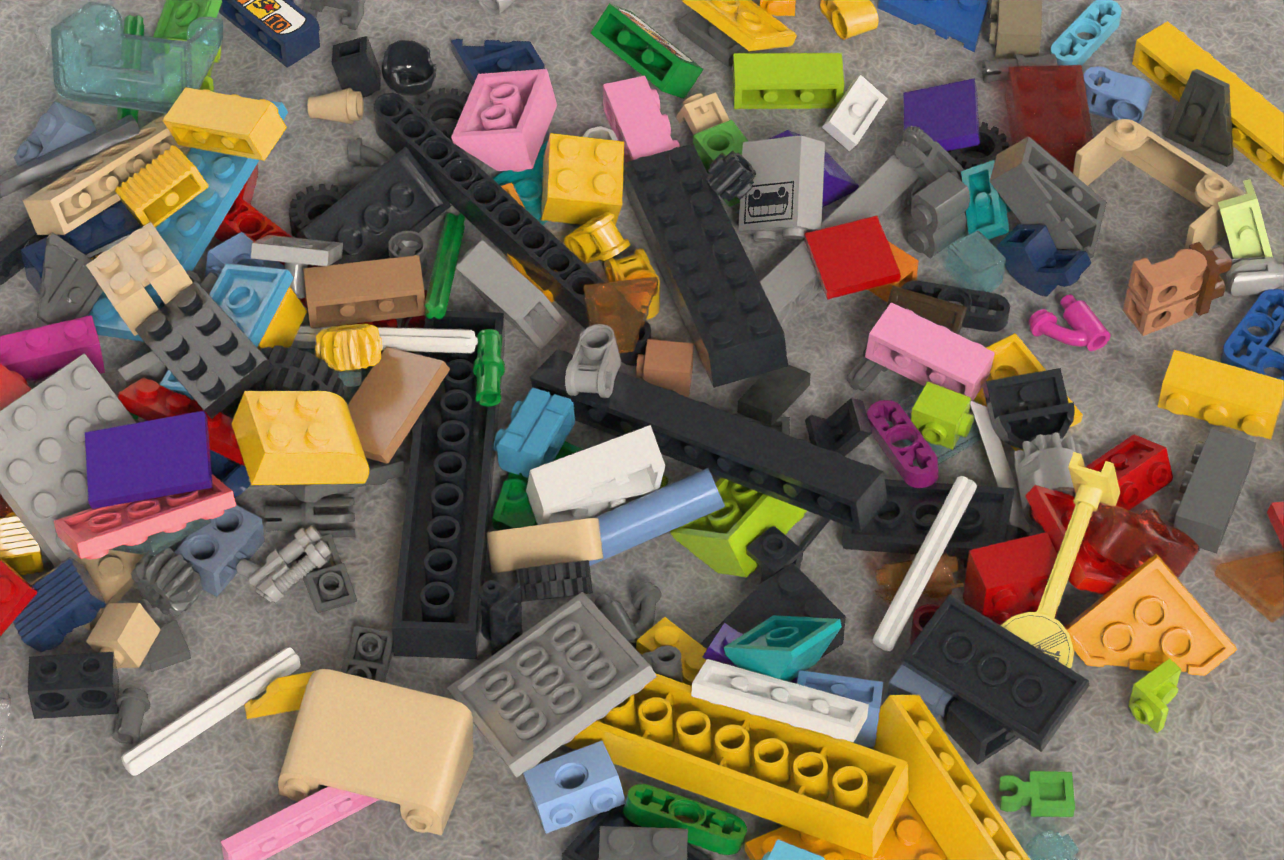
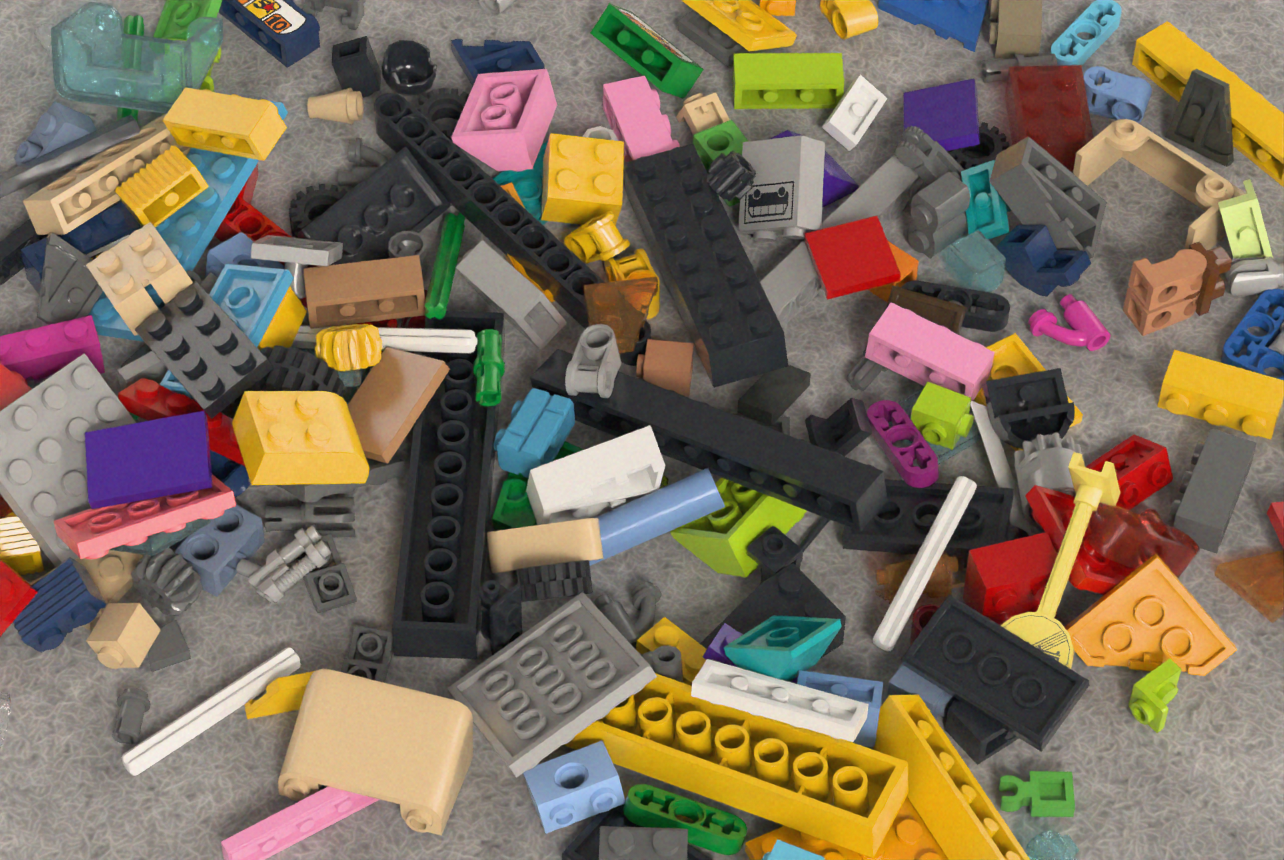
black brick [28,652,119,719] -> none

